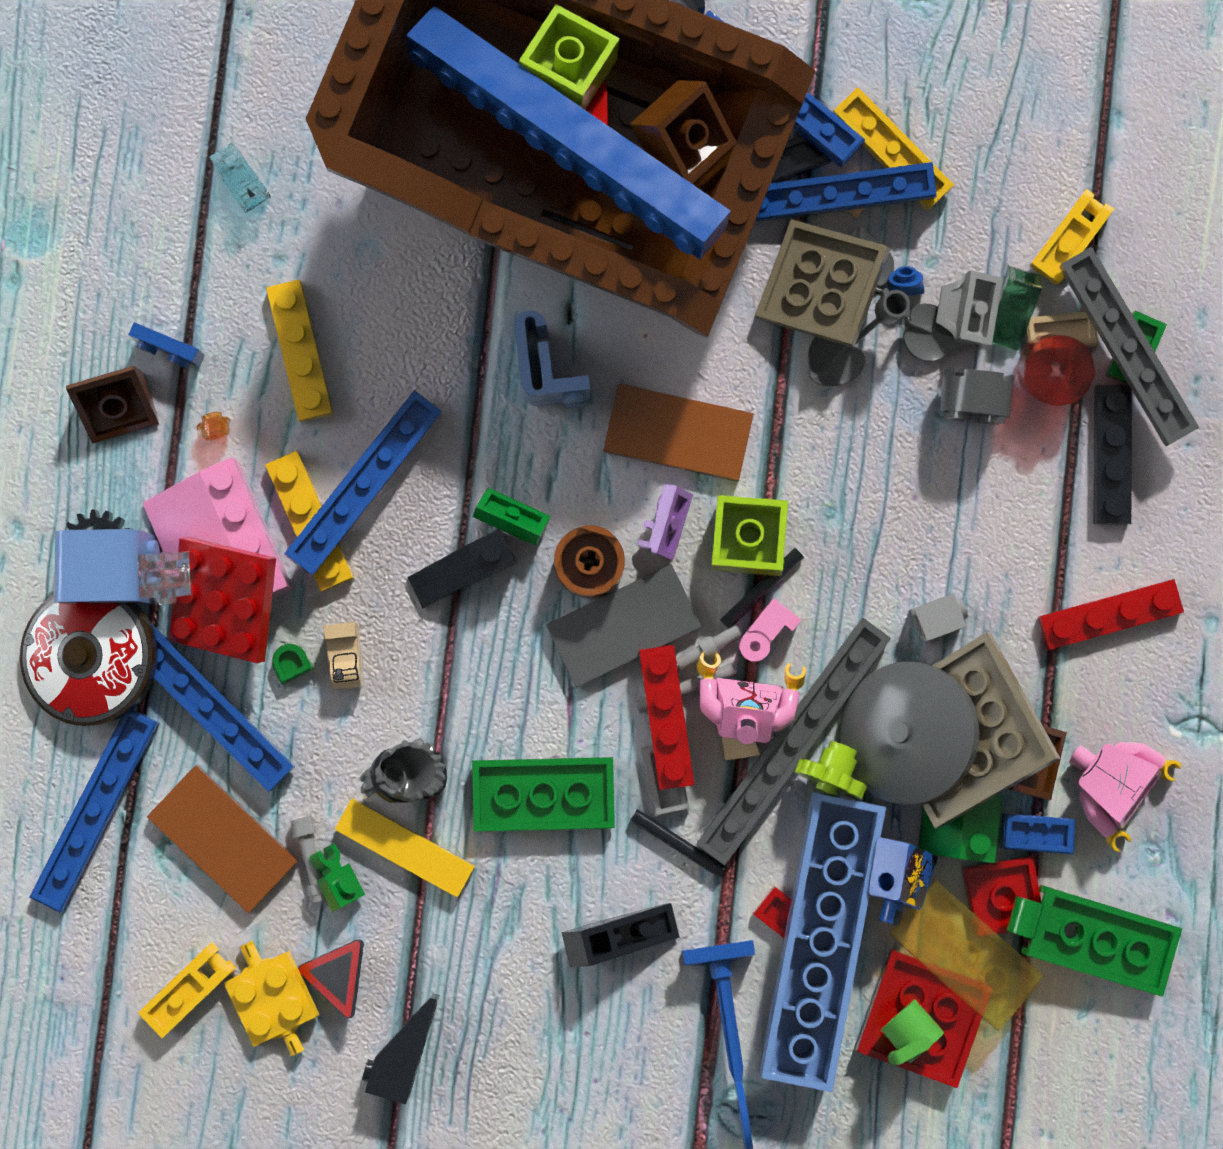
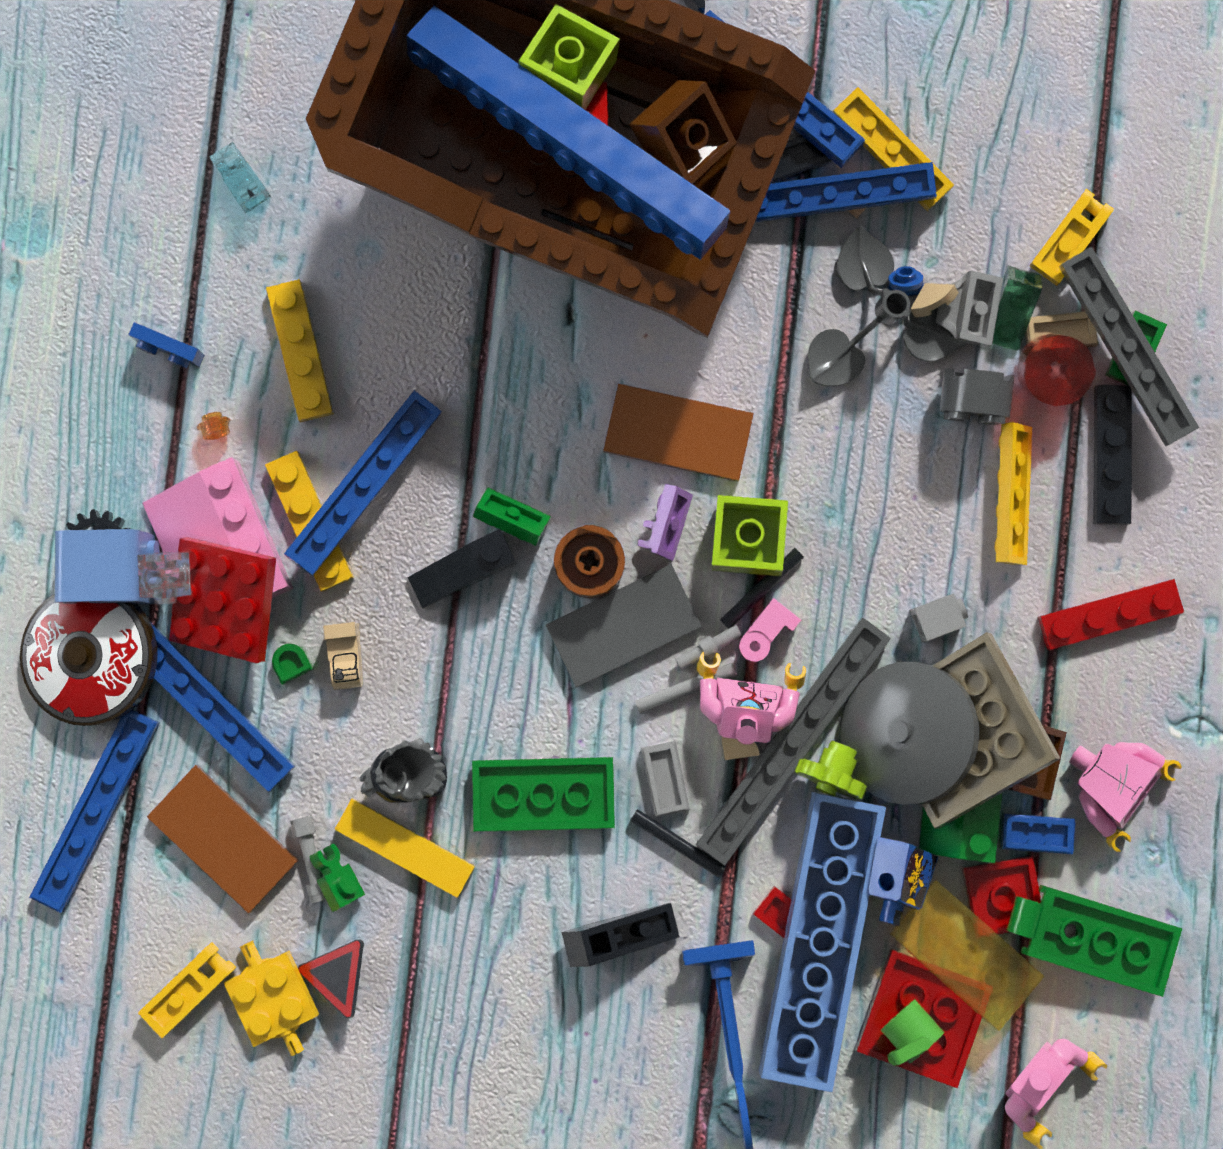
reddish brown slope [66,365,159,444] -> none
black slope [362,993,440,1105] -> none
medium blue piece [514,311,591,408] -> none
red plate [639,645,695,790] -> none
dark tan plate [755,219,890,348] -> none
none -> tan tile [911,283,959,317]
none -> yellow plate [994,422,1032,565]
none -> bright pink torso [1005,1039,1107,1149]

